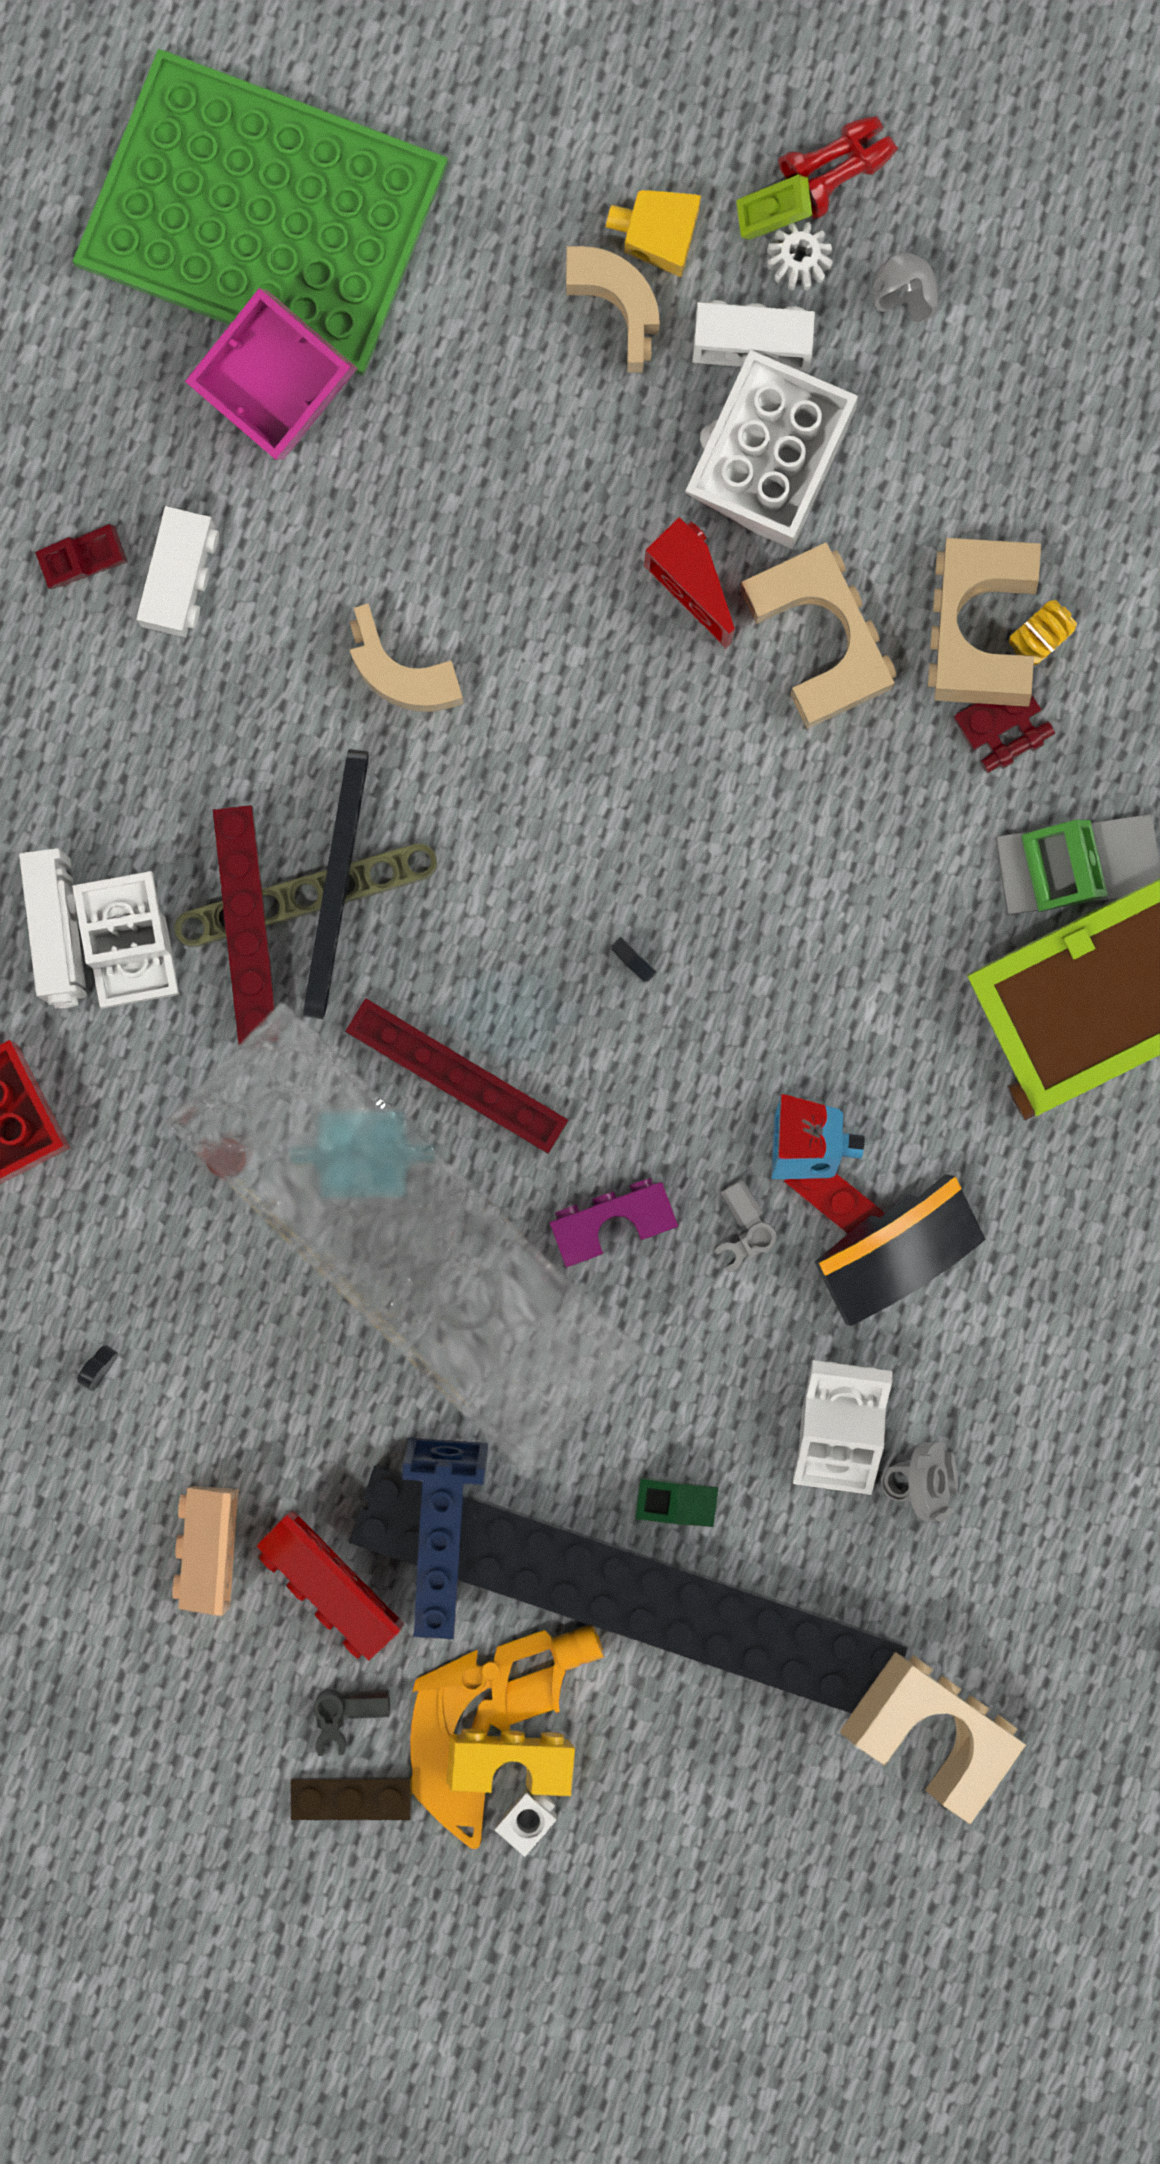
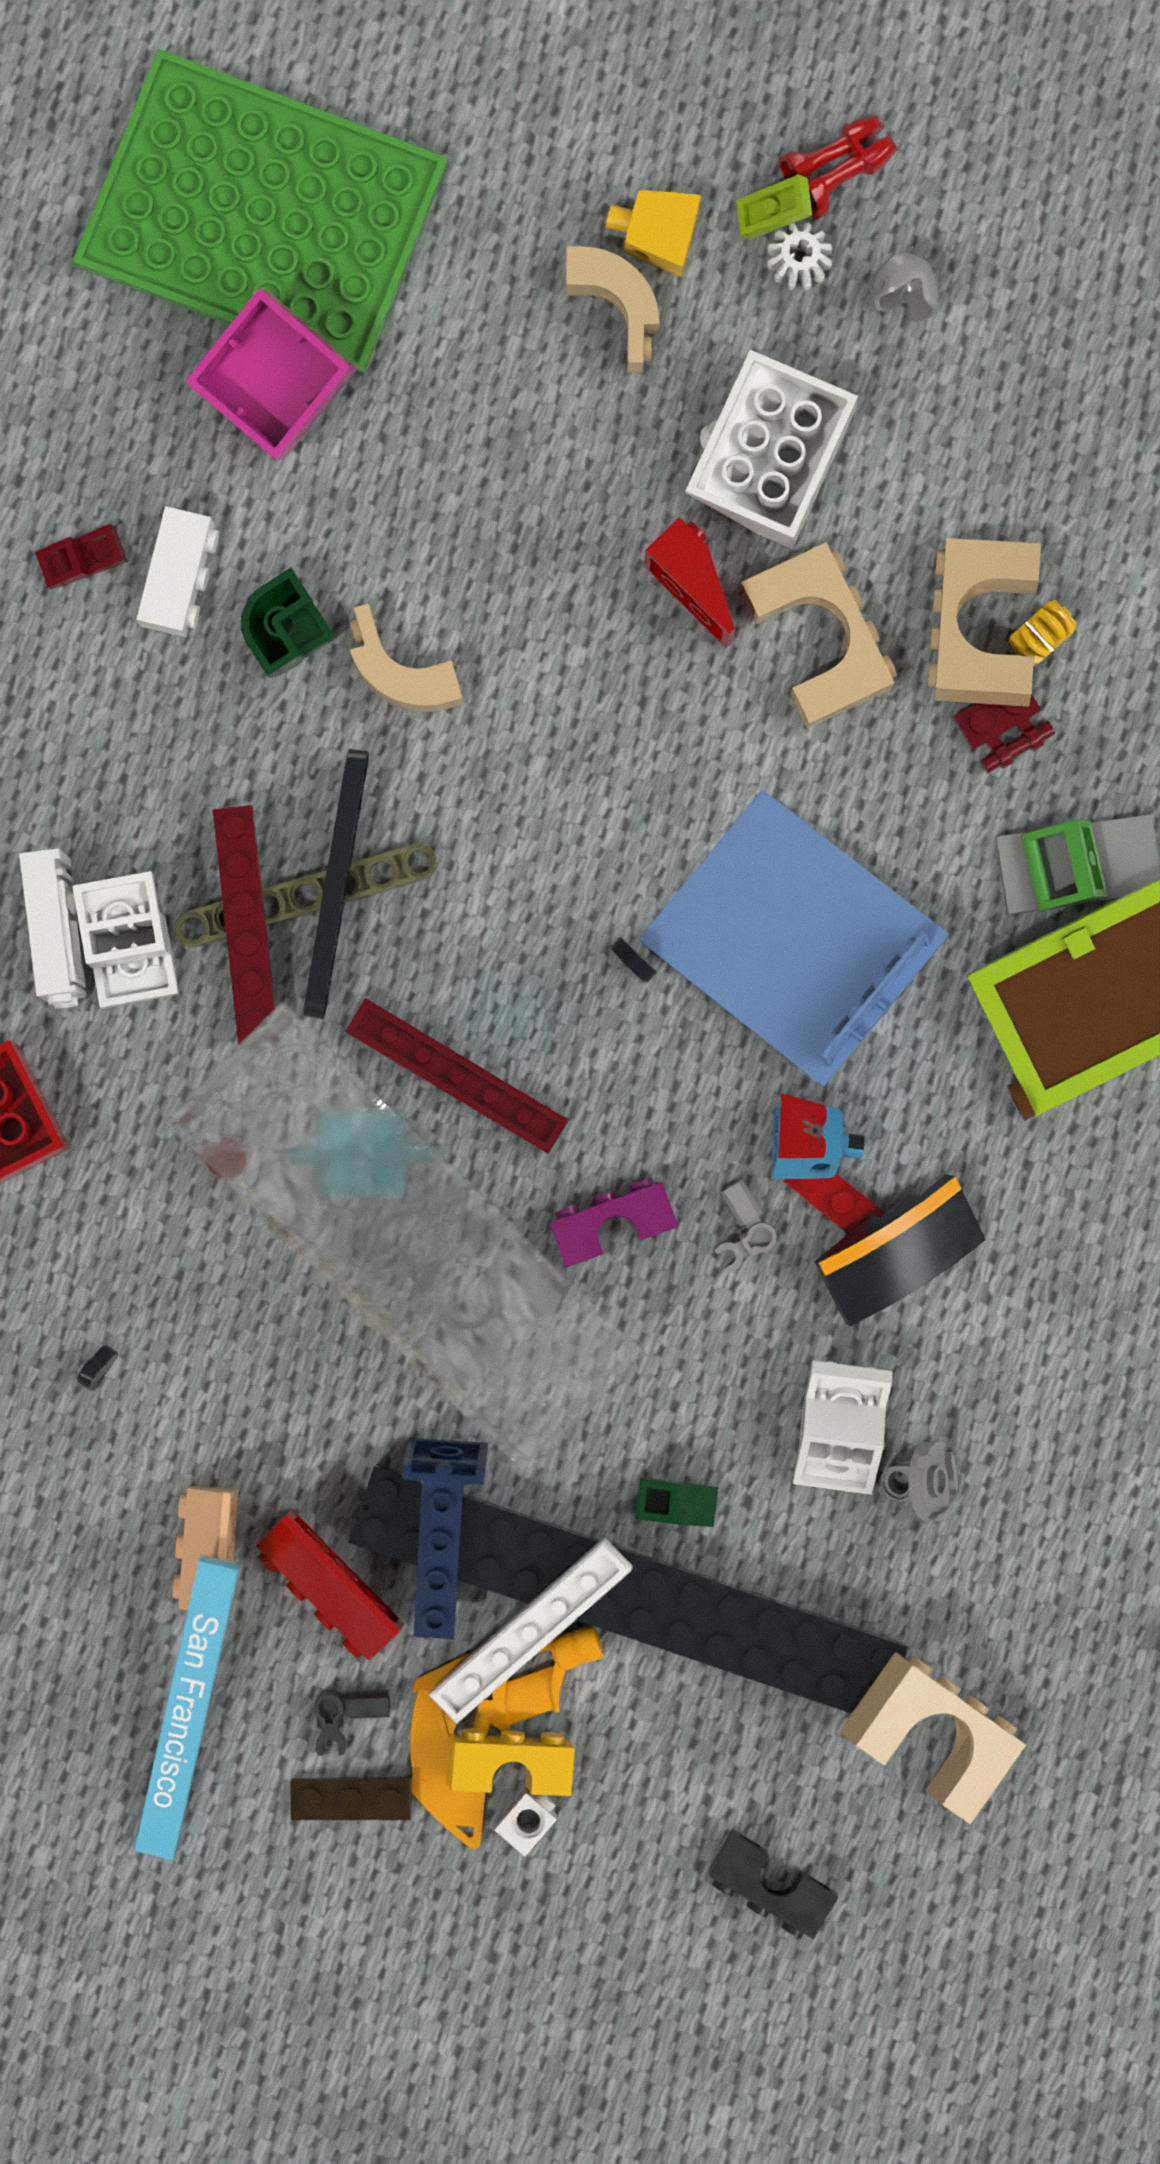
white brick [693,300,815,372] -> none
none -> medium azure tile [134,1555,241,1861]
none -> dark green brick [241,568,336,678]
none -> white tile [429,1537,632,1724]
none -> medium blue door [639,790,949,1087]
none -> pearl dark grey arch [708,1829,838,1940]

